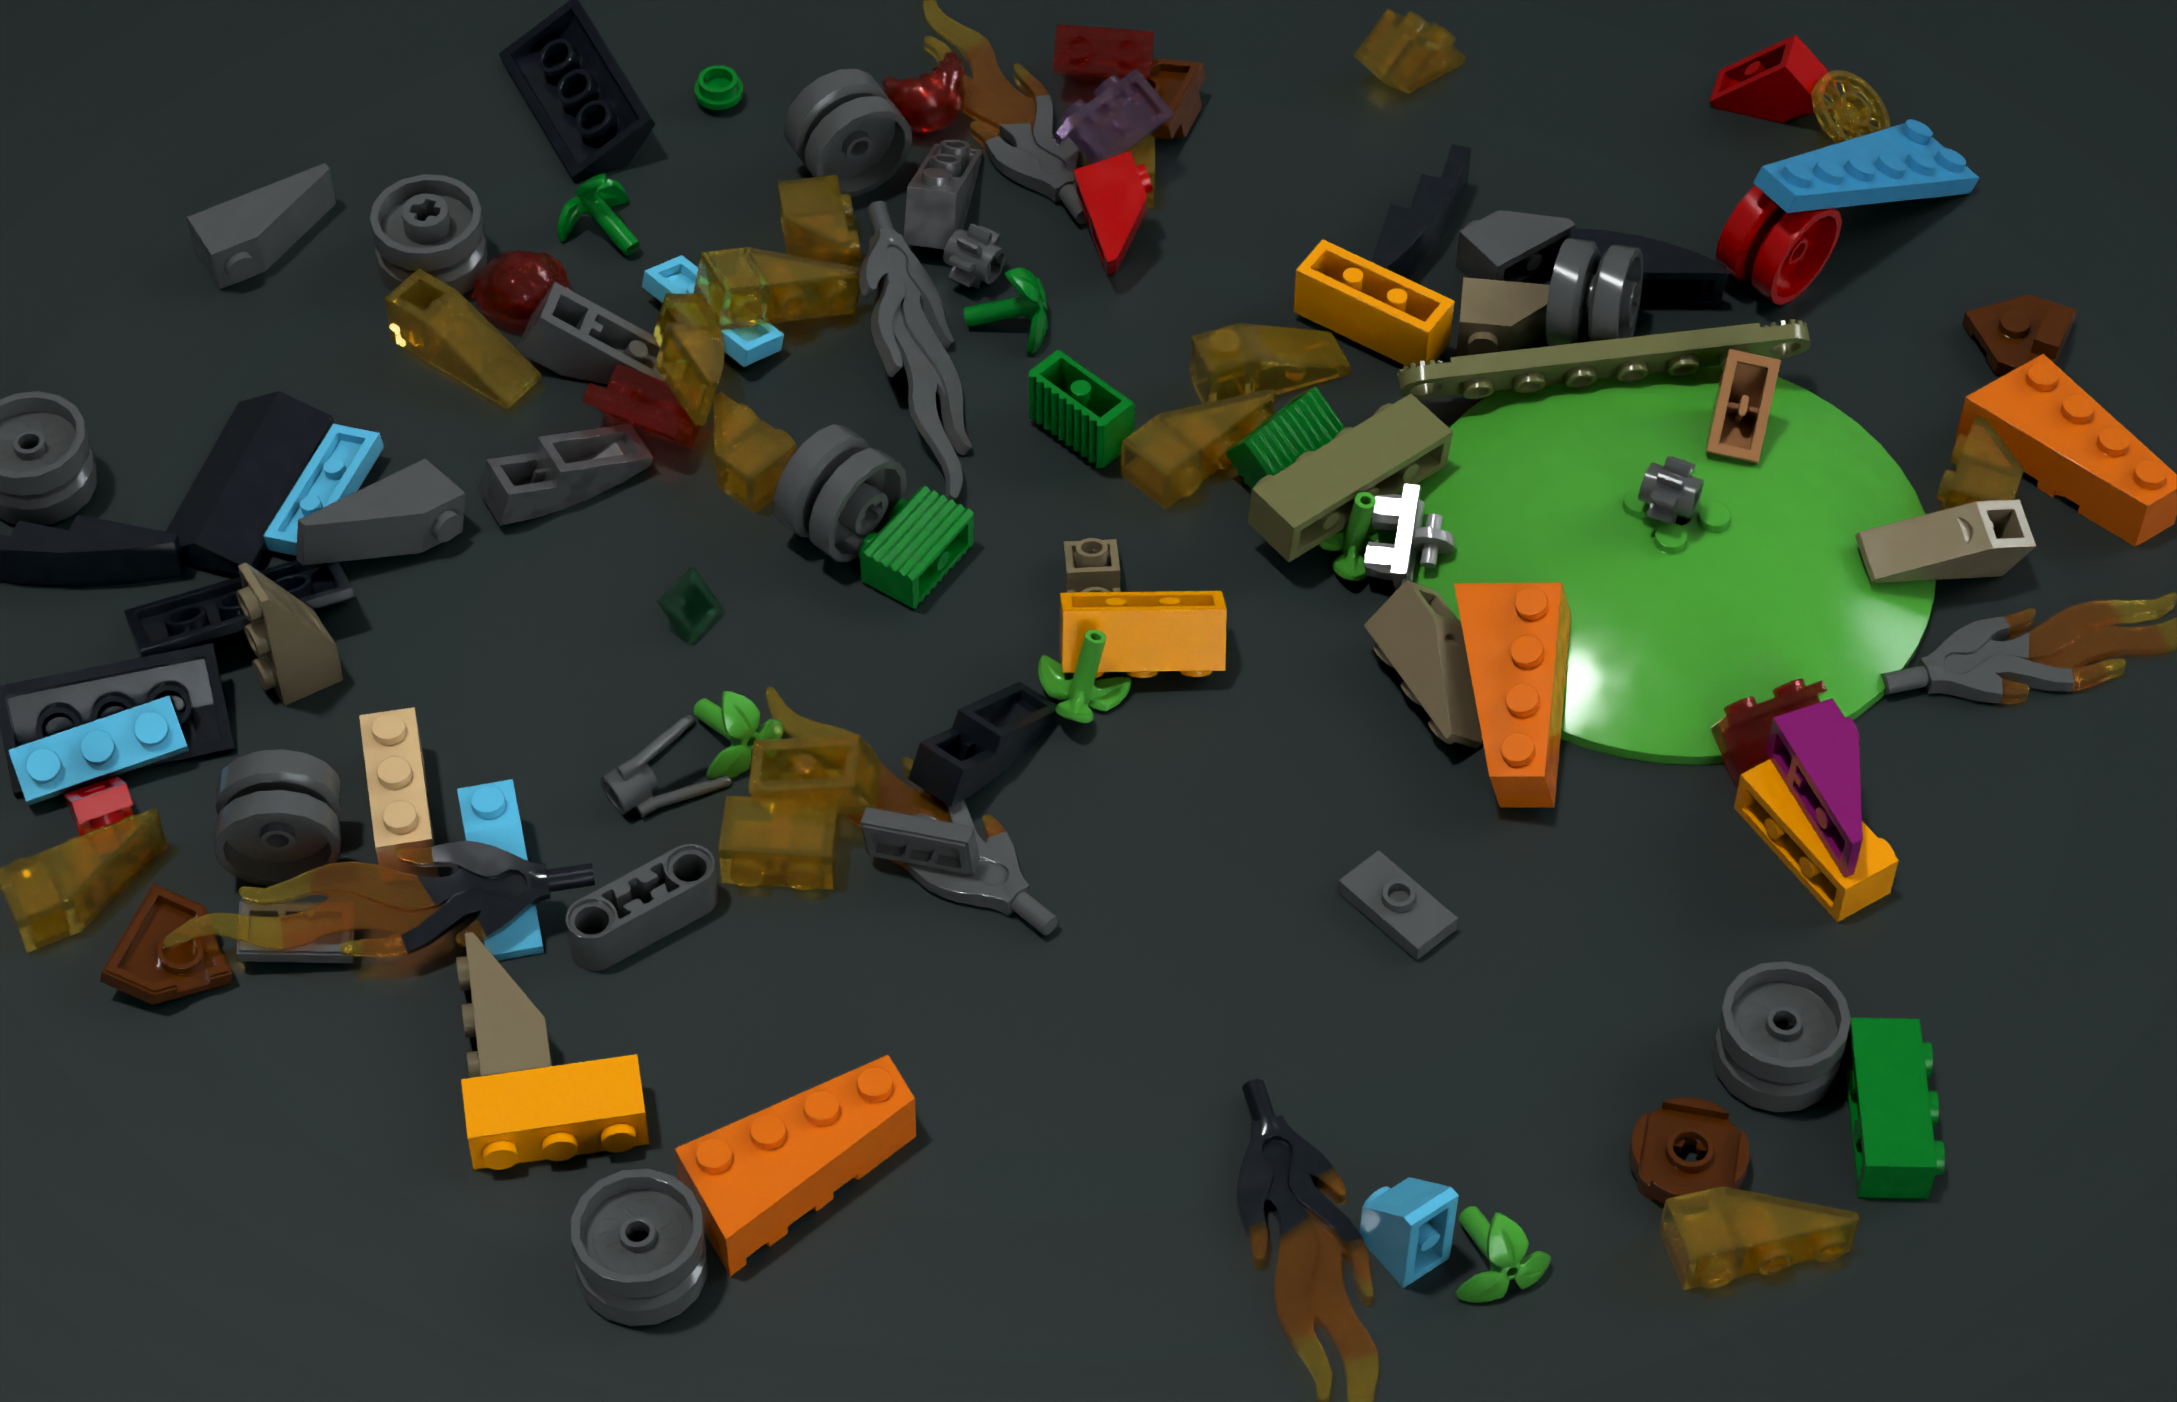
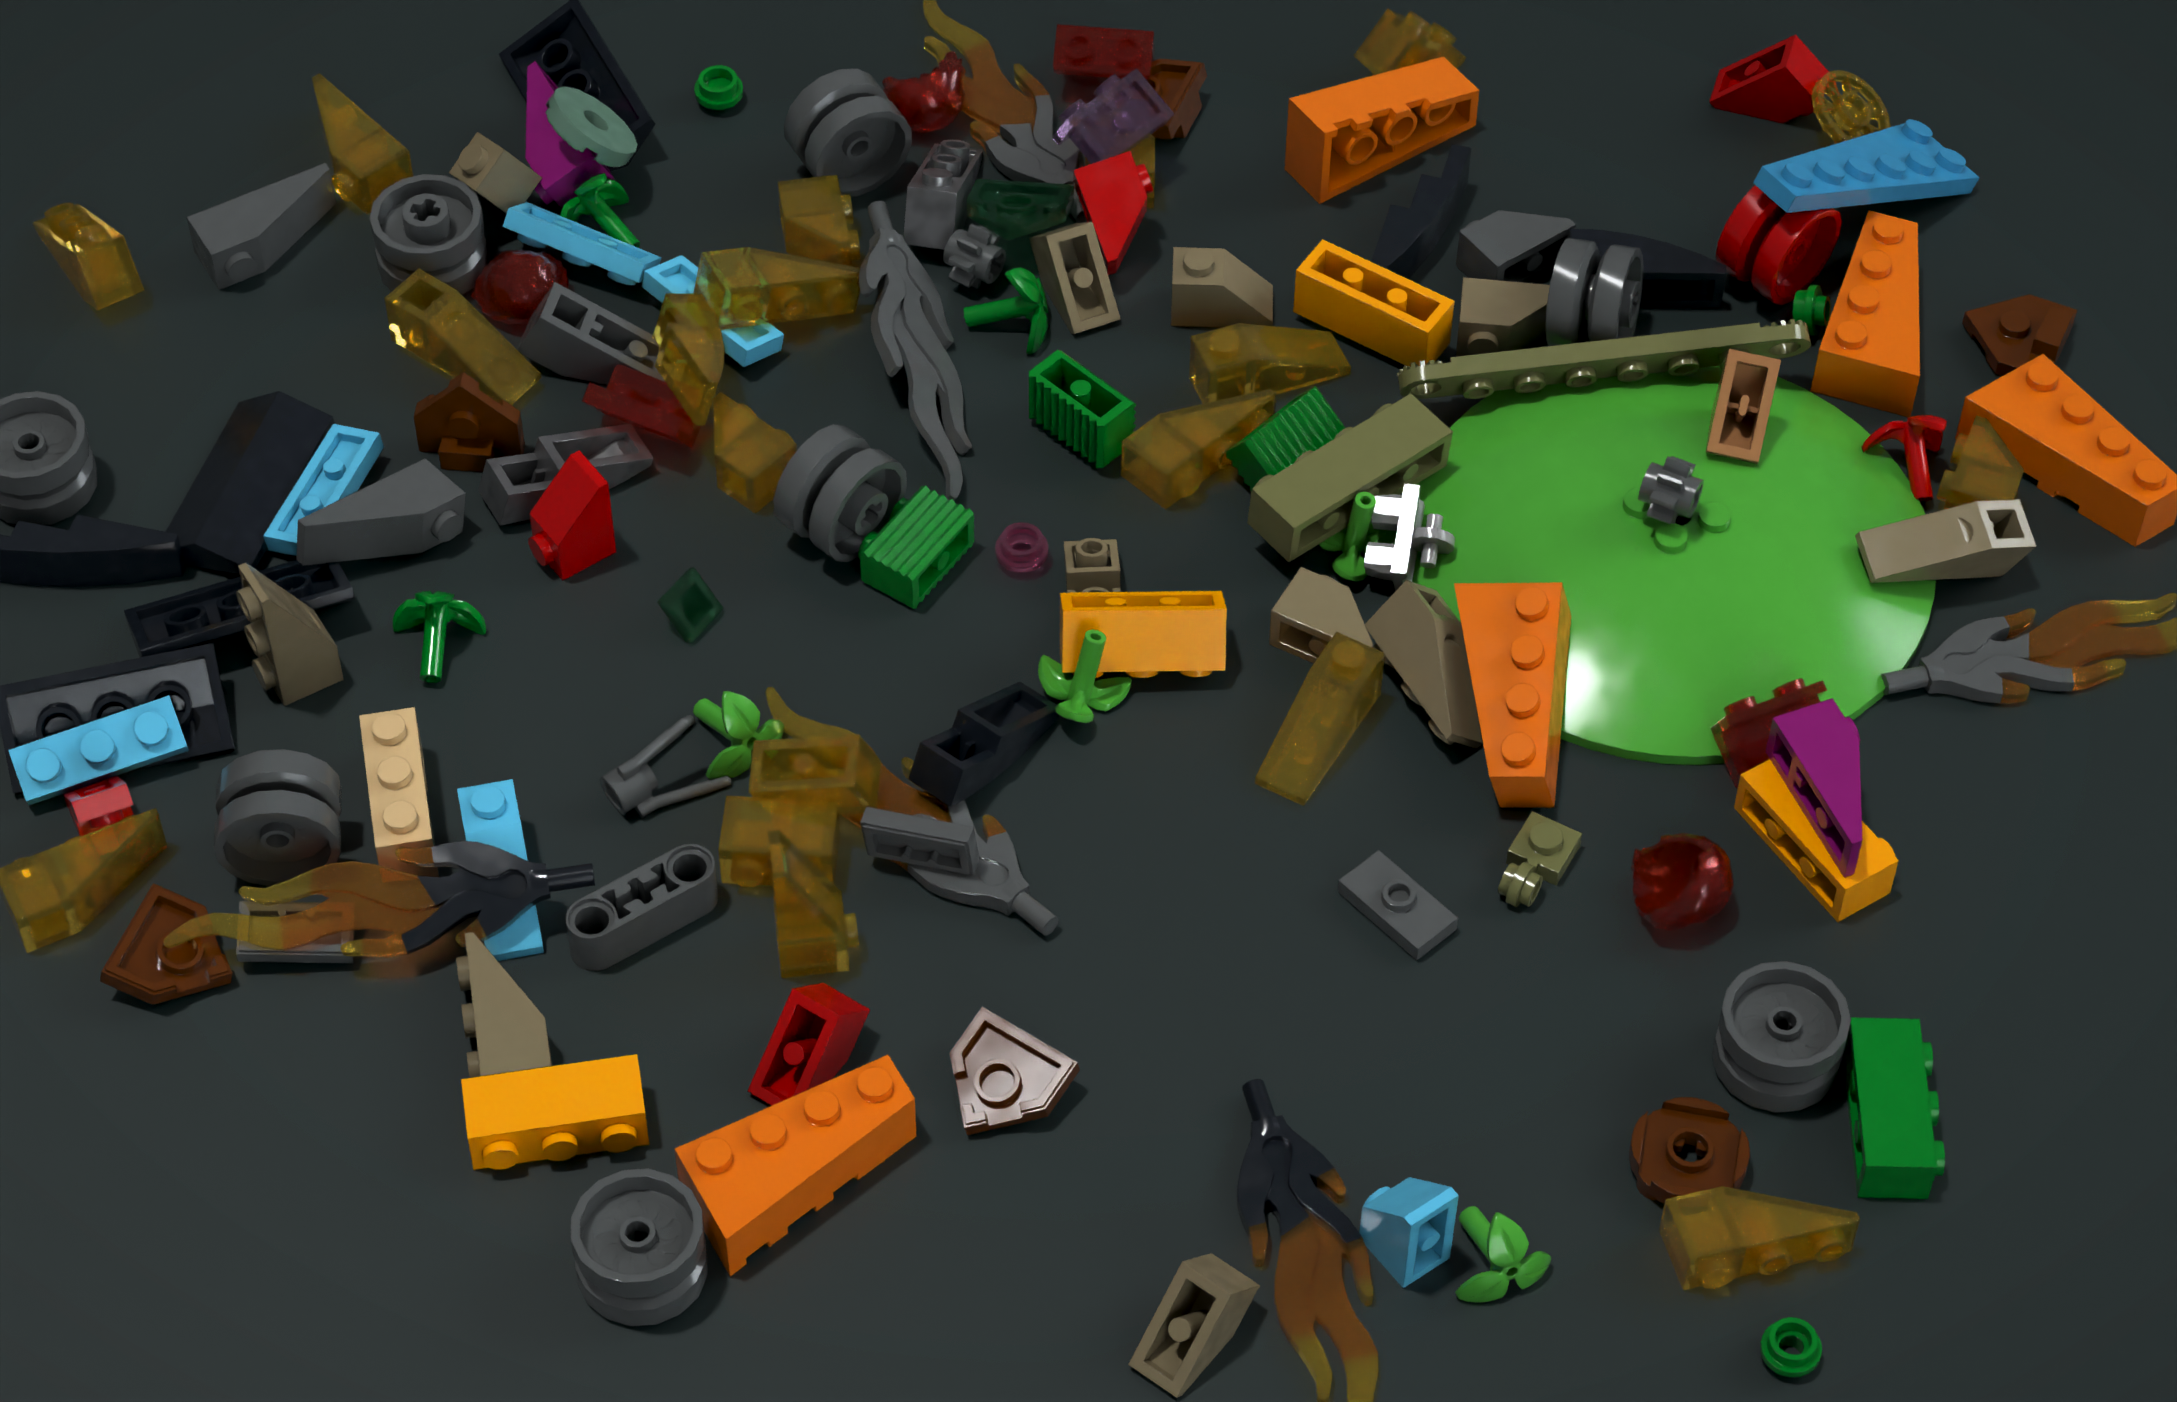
none -> clear yellow slope [33,203,144,310]
none -> clear yellow slope [312,73,413,214]
none -> green plant [392,591,486,683]
none -> reddish brown plate [413,372,525,472]
none -> dark tan slope [449,132,542,214]
none -> medium azure plate [503,202,662,285]
none -> magenta slope [525,61,616,209]
none -> red slope [528,450,616,581]
none -> sand green tile [545,86,638,167]
none -> red slope [748,983,870,1106]
none -> clear yellow slope [768,830,859,978]
none -> plate [950,1007,1080,1135]
none -> clear green plate [967,179,1074,240]
none -> clear pink plate [995,522,1048,573]
none -> dark tan slope [1029,222,1121,334]
none -> dark tan slope [1128,1253,1260,1398]
none -> dark tan slope [1171,247,1273,329]
none -> clear yellow slope [1255,632,1385,806]
none -> dark tan slope [1269,567,1373,685]
none -> orange wedge [1284,56,1480,204]
none -> olive plate [1498,811,1582,907]
none -> clear red hair [1631,833,1734,931]
none -> green plate [1760,1317,1822,1377]
none -> green plate [1793,285,1831,336]
none -> orange wedge [1810,210,1920,417]
none -> red plant [1862,415,1947,503]

